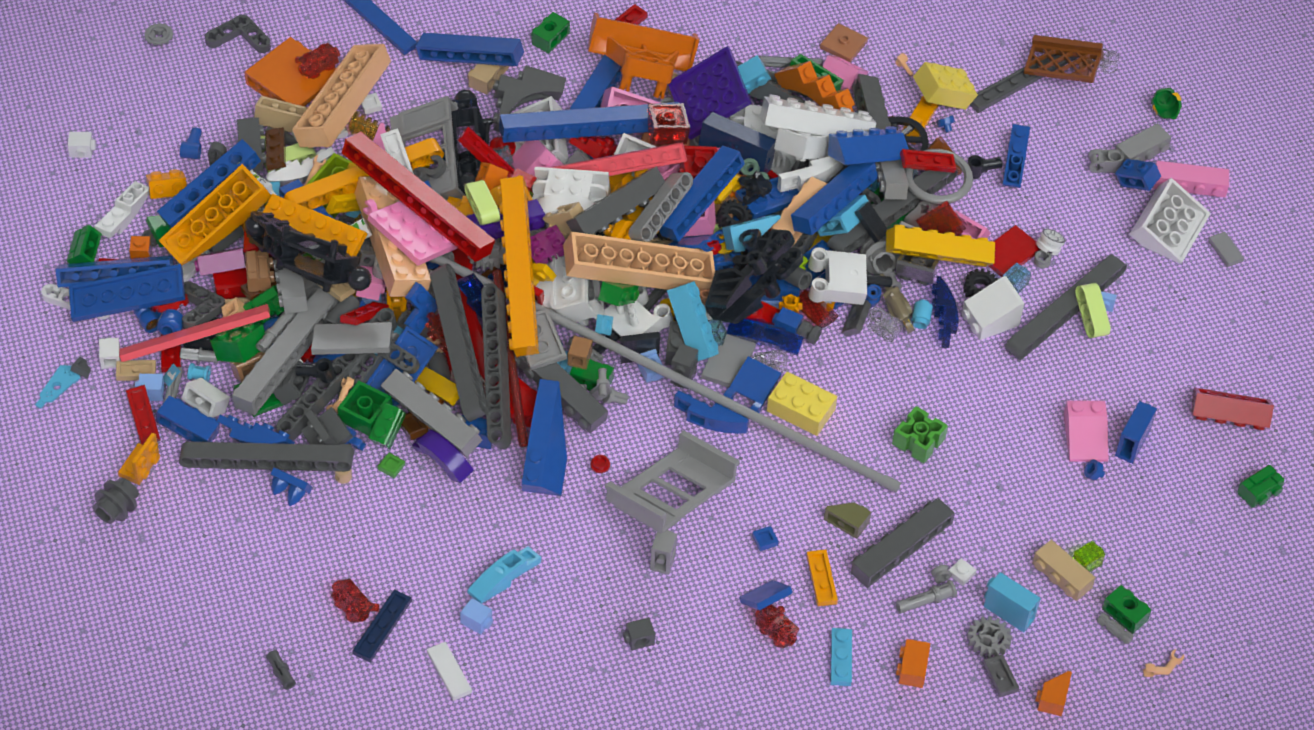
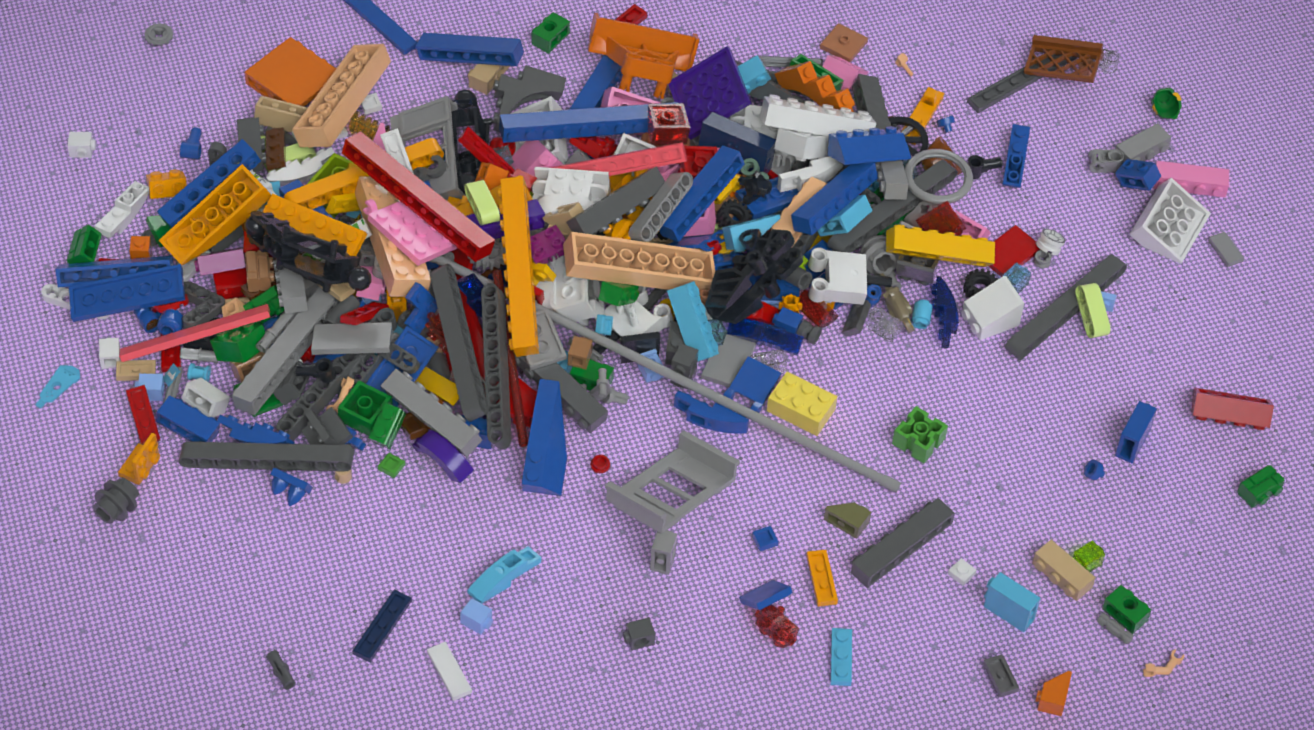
dark grey tile [70,357,91,379] -> none
dark grey beam [205,15,271,53] -> none
clear red brick [295,42,340,79] -> none
light nougat arm [304,155,326,185] -> none
clear red brick [331,579,379,623] -> none
black tile [854,201,888,243] -> none
light grey pin [896,580,957,614] -> none
orange brick [896,639,931,688] -> none
red tile [900,149,956,173] -> none
light yellow brick [913,62,978,110] -> none
light grey bush [931,564,952,583] -> none
light grey gear [967,616,1012,658] -> none
bright pink slope [1063,401,1109,462] -> none

